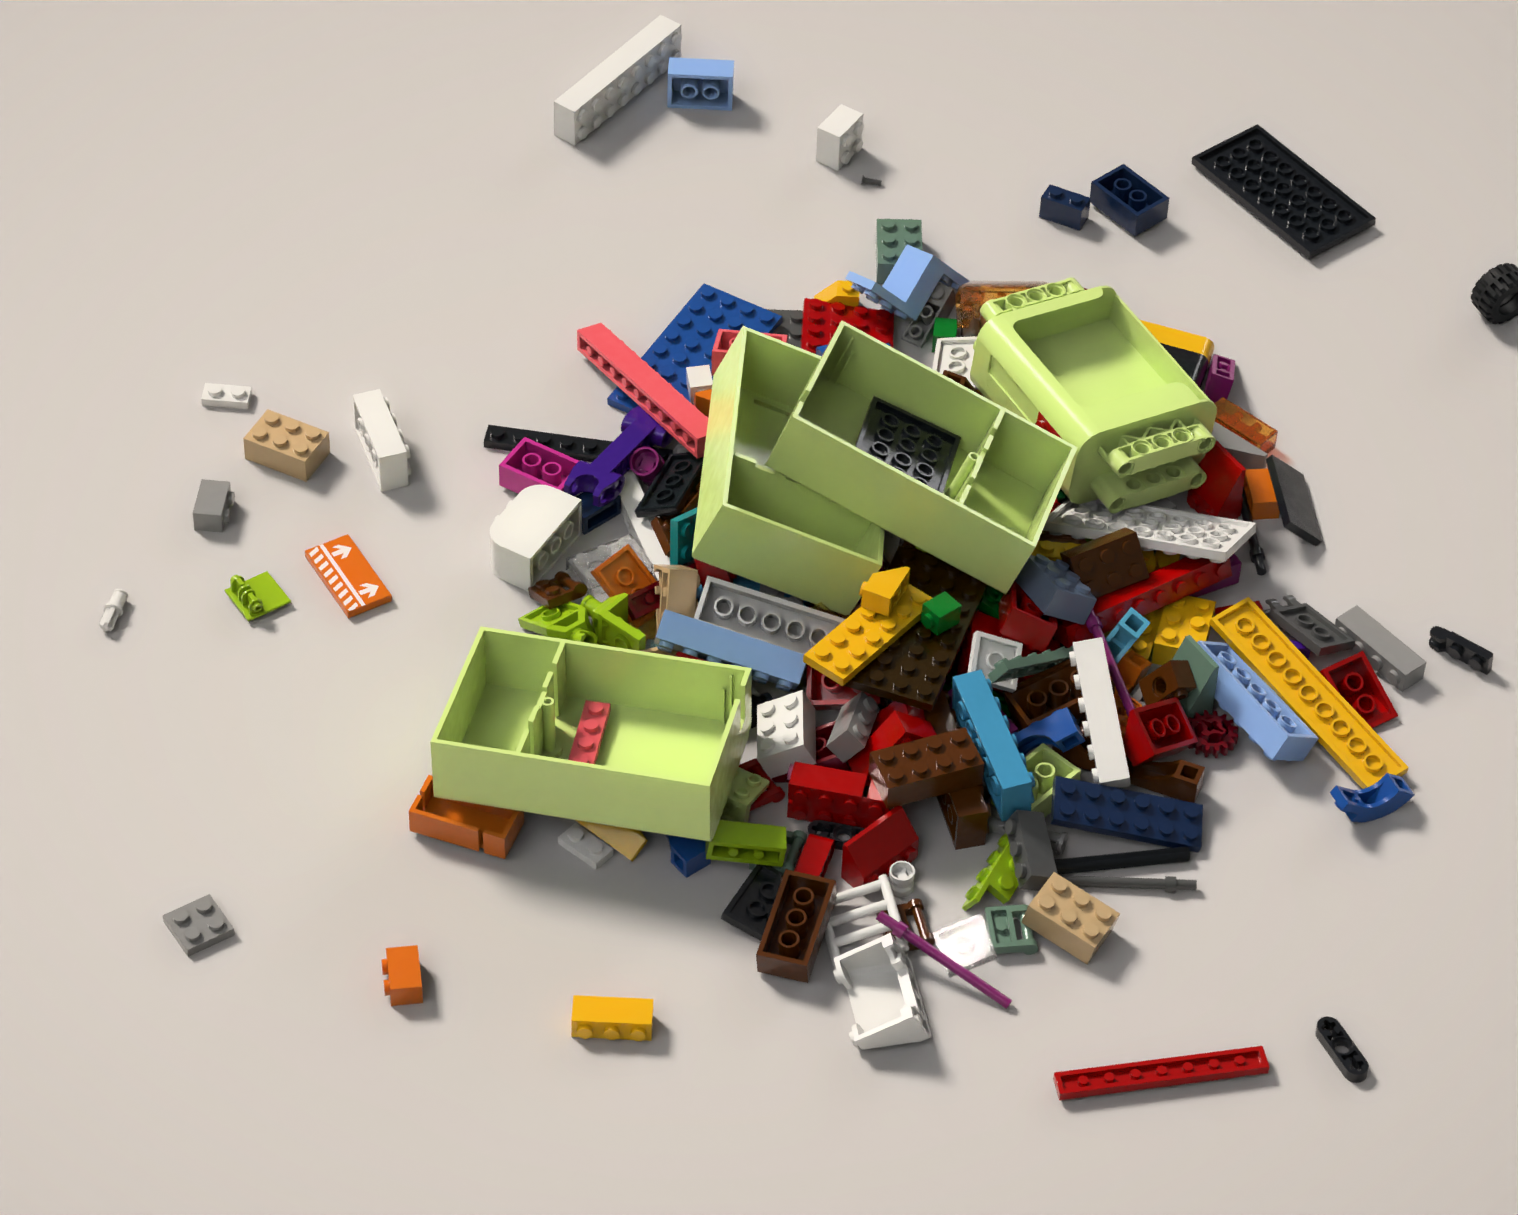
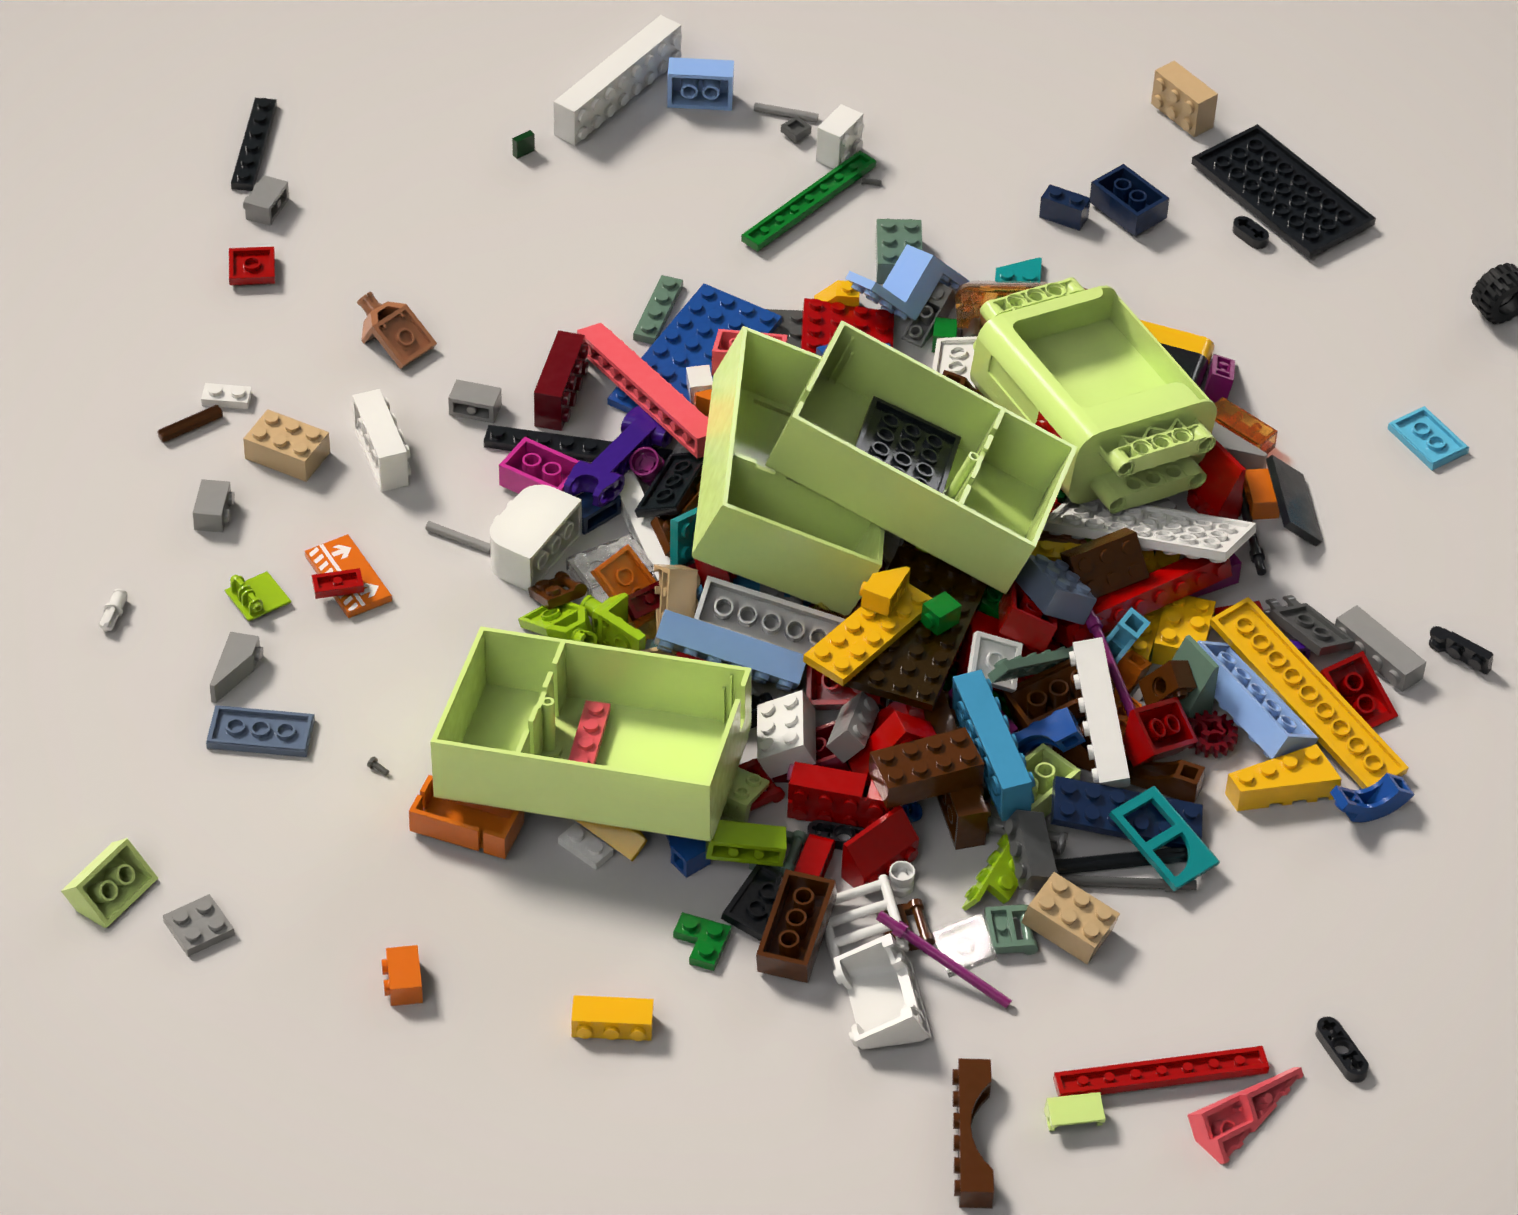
none -> yellowish green slope [61,838,158,928]
none -> reddish brown axle [157,405,223,442]
none -> sand blue tile [206,705,315,757]
none -> light grey slope [210,632,263,703]
none -> red plate [229,246,275,285]
none -> black plate [231,98,277,191]
none -> light grey brick [243,175,289,226]
none -> red plate [312,568,364,599]
none -> nougat plate [357,291,437,369]
none -> dark grey piece [367,756,389,776]
none -> light grey bar [425,521,490,554]
none -> light grey brick [448,379,502,423]
none -> dark green tile [512,130,535,159]
none -> dark red brick [534,330,589,431]
none -> sand green plate [633,275,683,344]
none -> green plate [673,912,731,971]
none -> green plate [741,151,876,252]
none -> light grey bar [754,102,819,122]
none -> dark grey plate [781,116,812,142]
none -> blue hinge [902,802,922,822]
none -> reddish brown arch [952,1058,994,1209]
none -> teal wing [994,258,1042,292]
none -> yellowish green hinge [1044,1092,1106,1131]
none -> teal window [1109,786,1220,892]
none -> tan brick [1151,60,1218,137]
none -> coral wedge [1187,1067,1304,1164]
none -> yellow wedge [1225,744,1342,811]
none -> black beam [1232,216,1269,249]
none -> medium azure tile [1387,406,1469,470]

